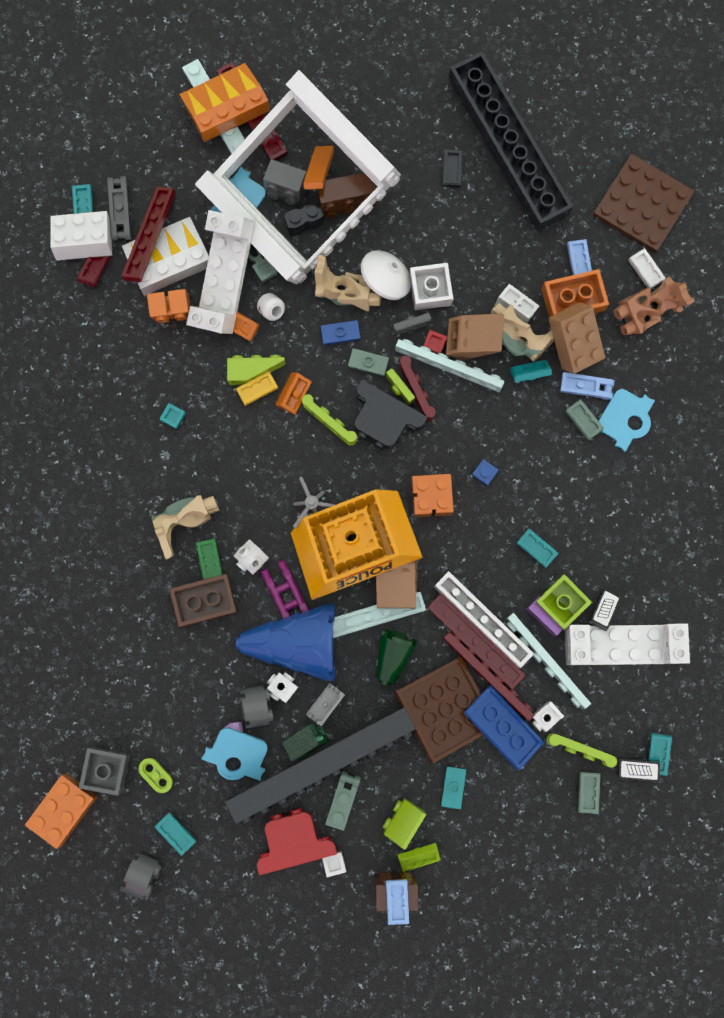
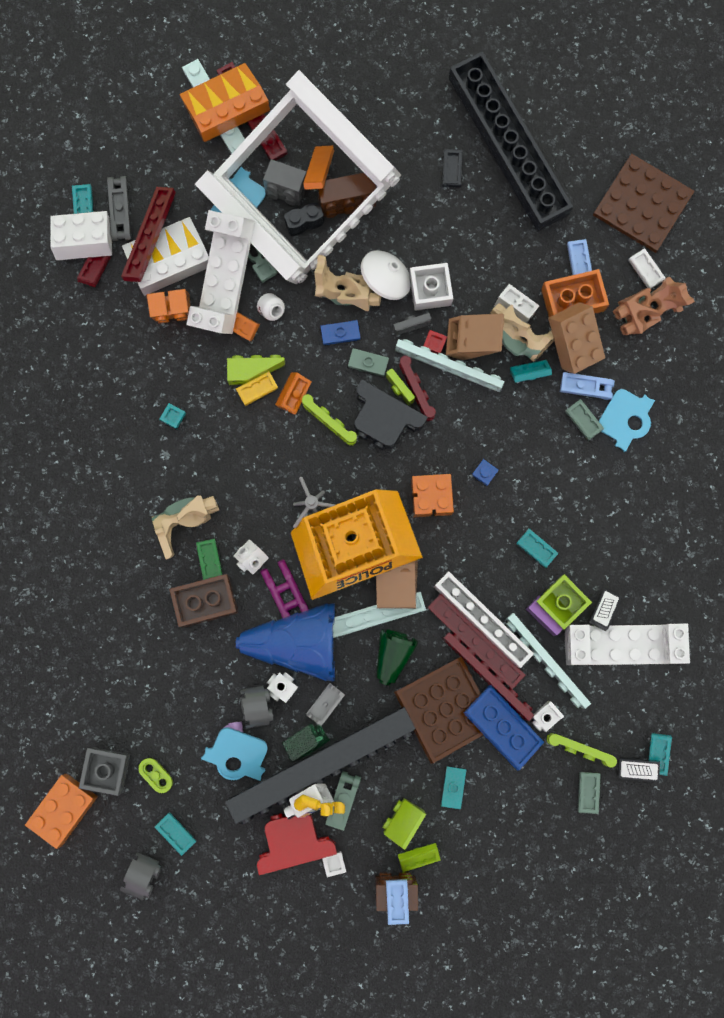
none -> torso [284,784,345,819]

